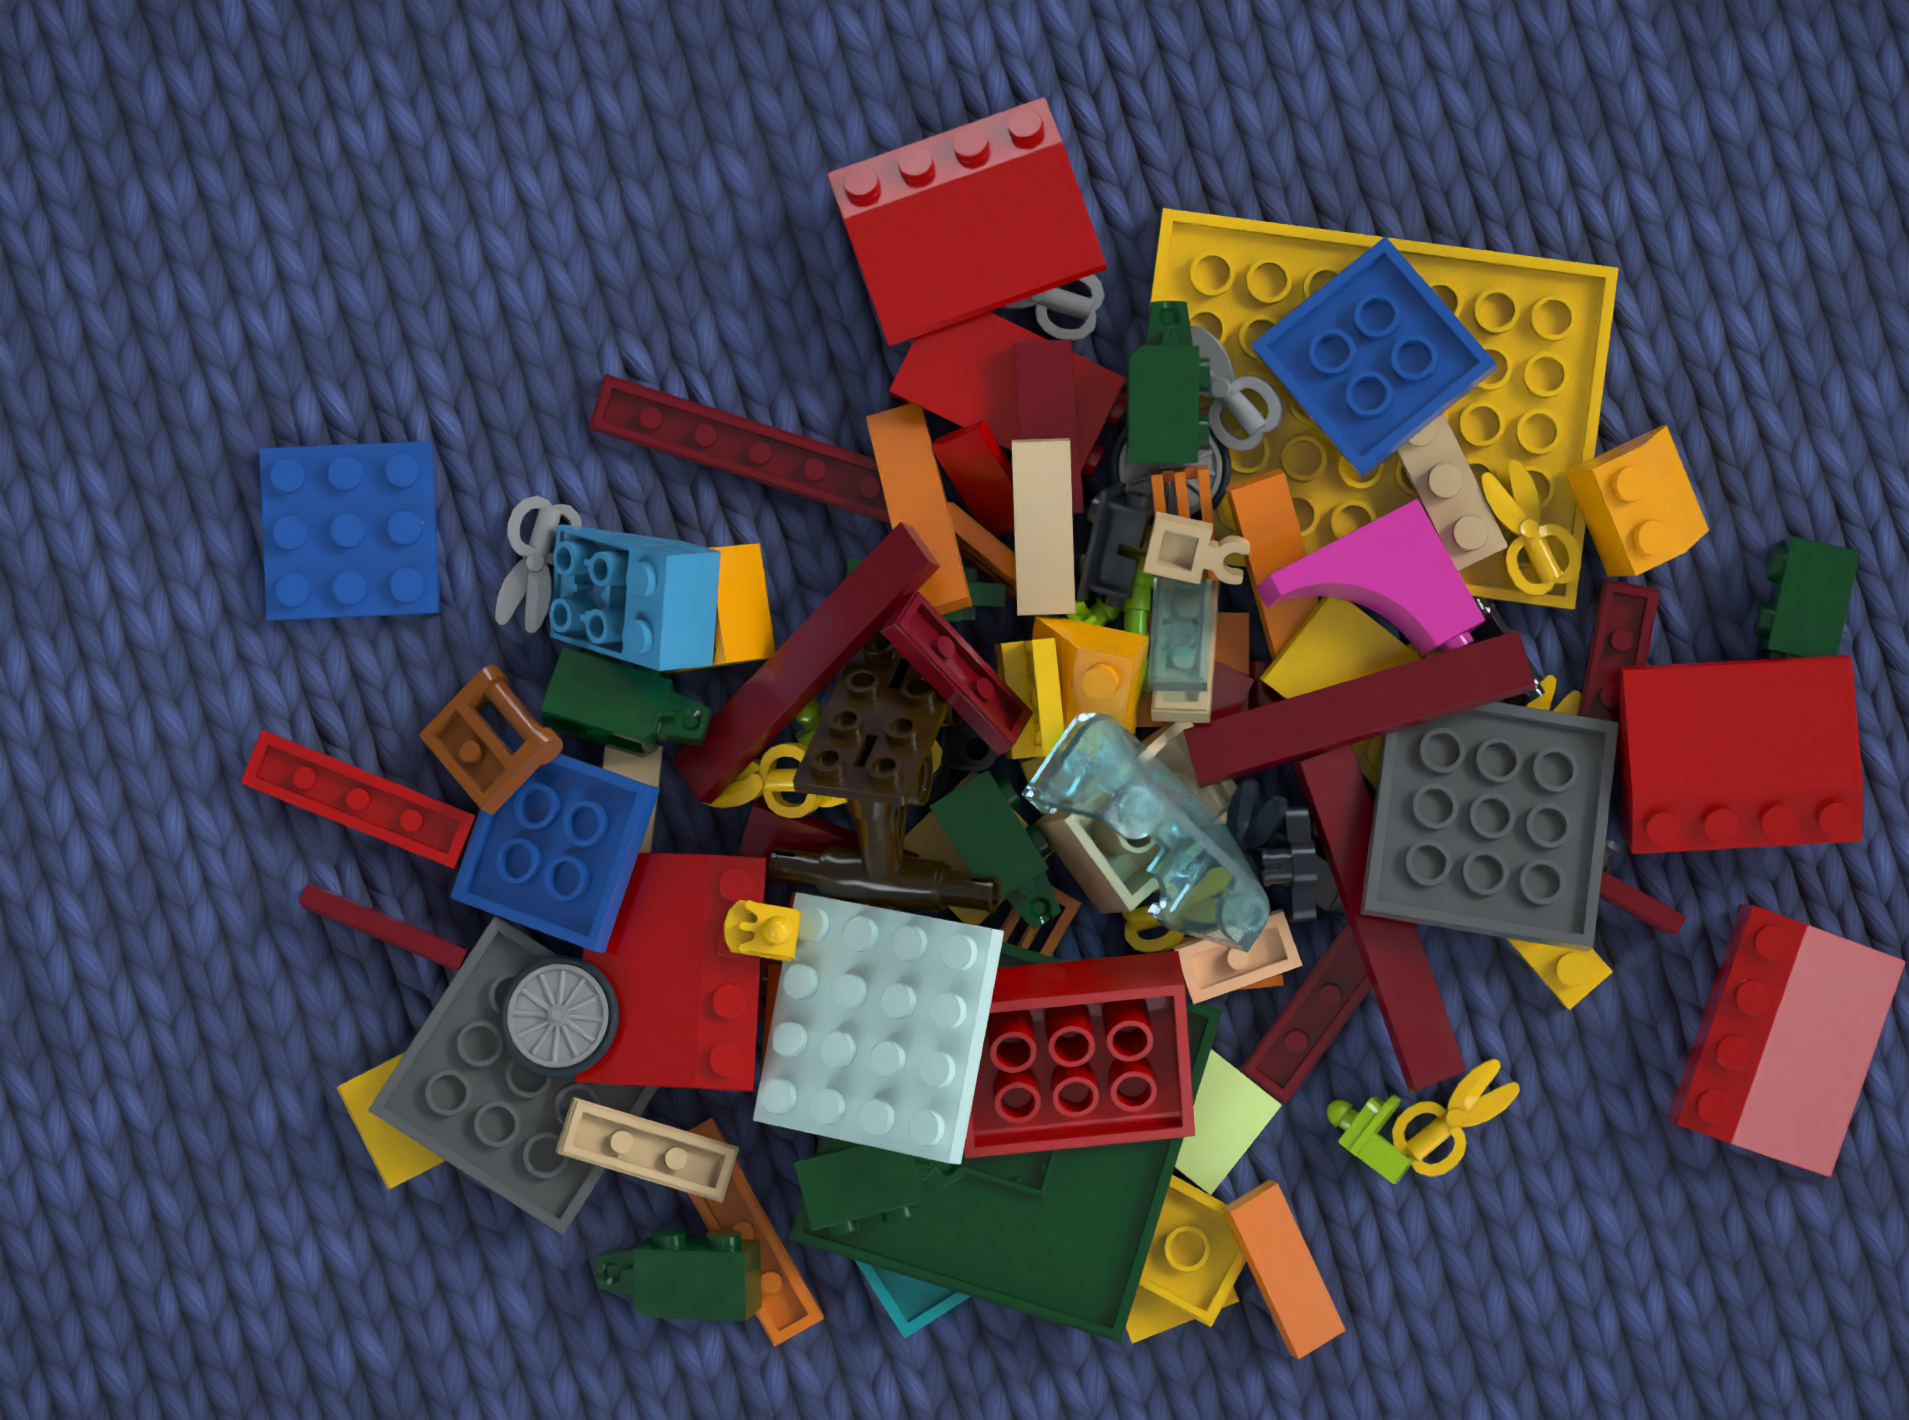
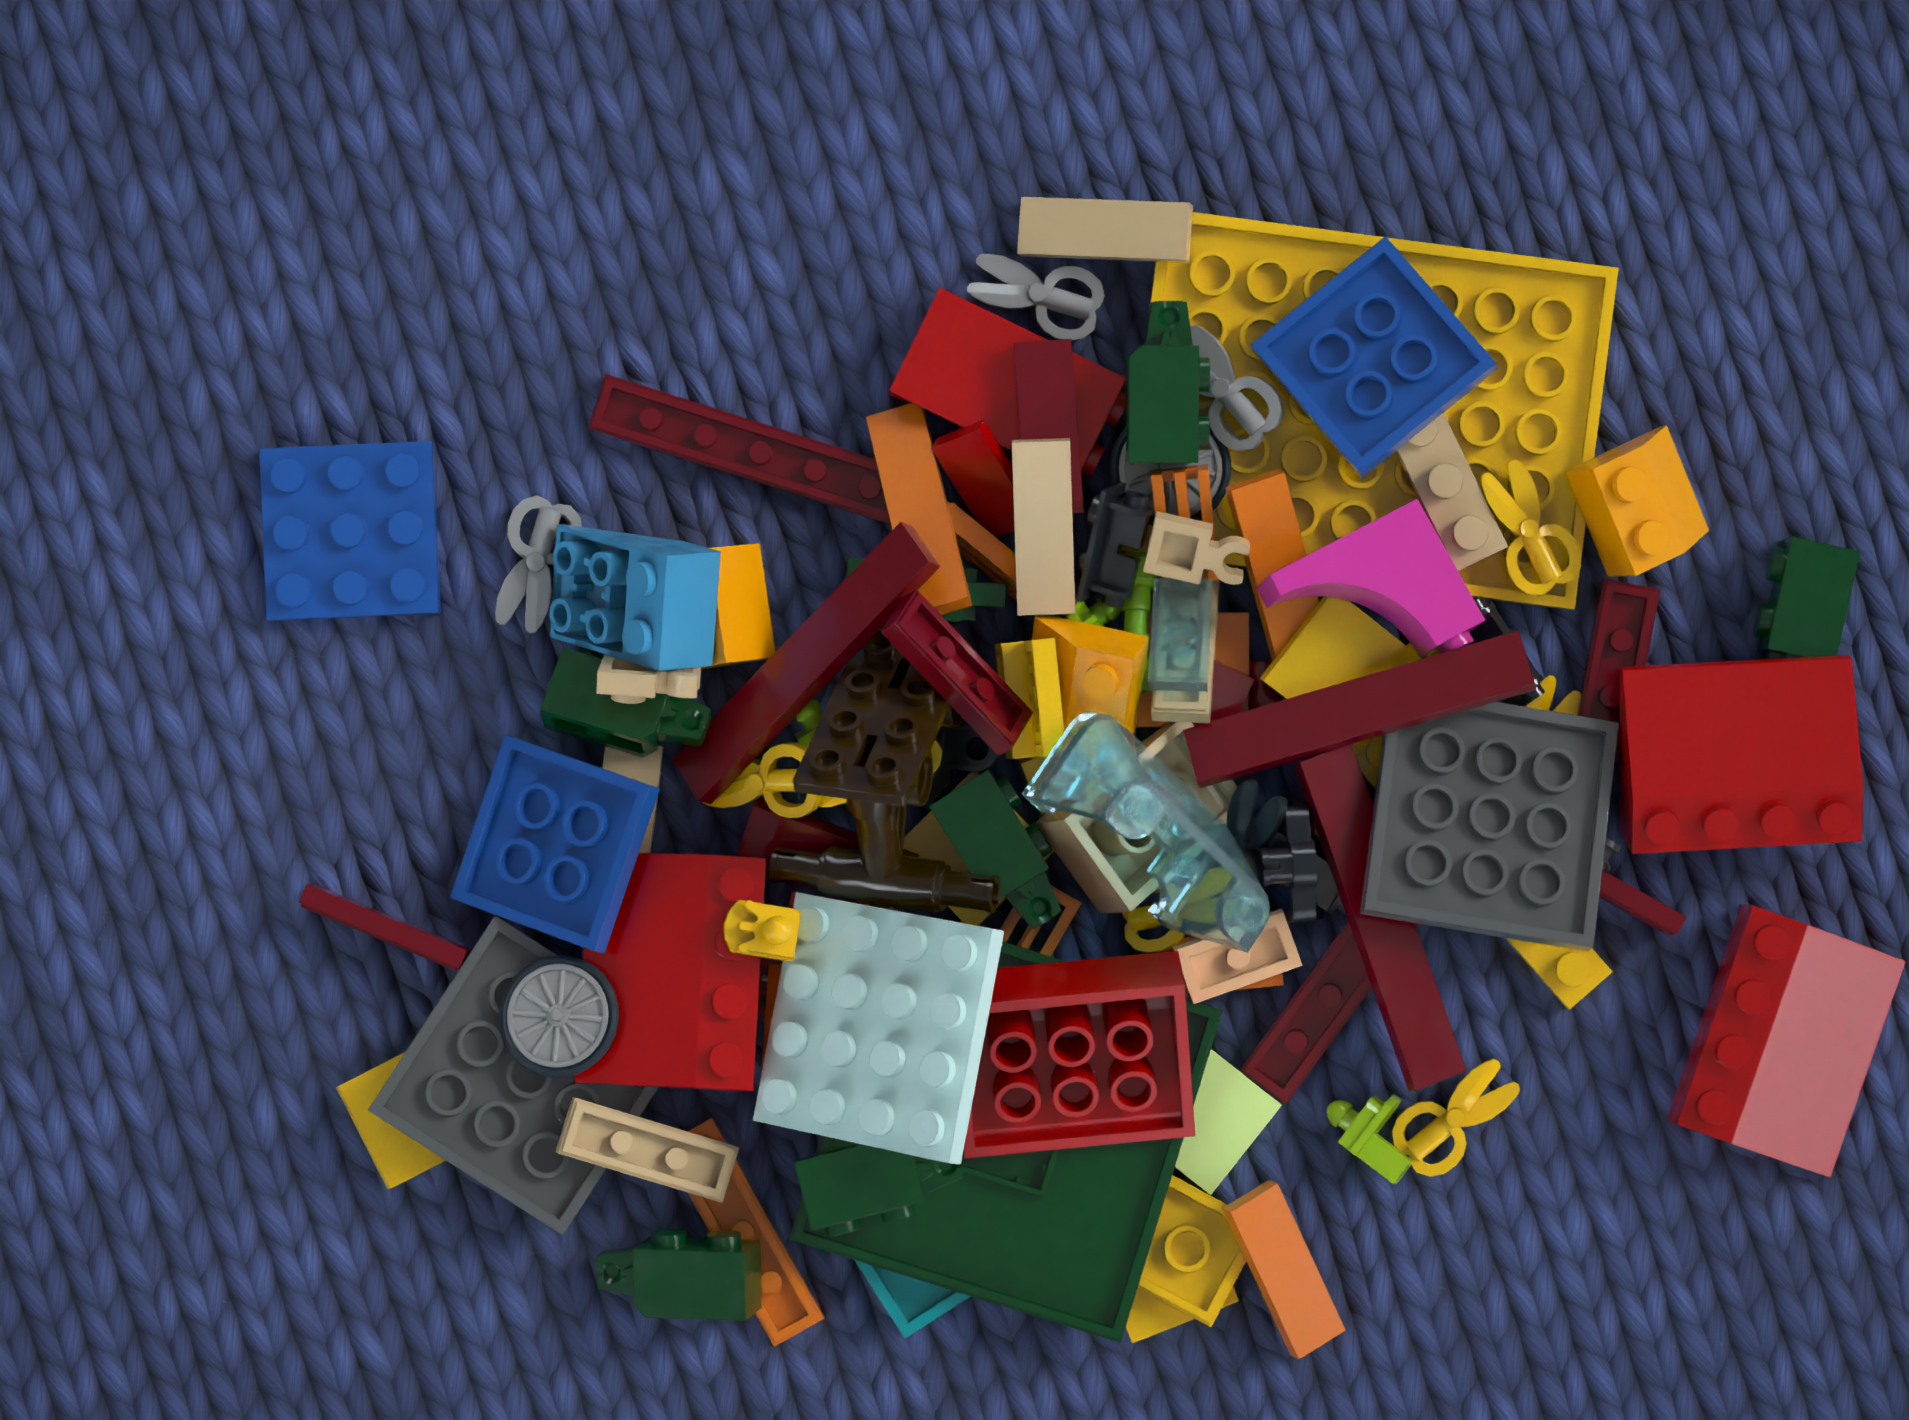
red plate [240,730,477,869] -> none
dark orange plate [419,665,563,815] -> none
red slope [827,97,1107,346] -> none
none -> tan plate [596,655,701,704]
none -> tan tile [1017,197,1193,263]

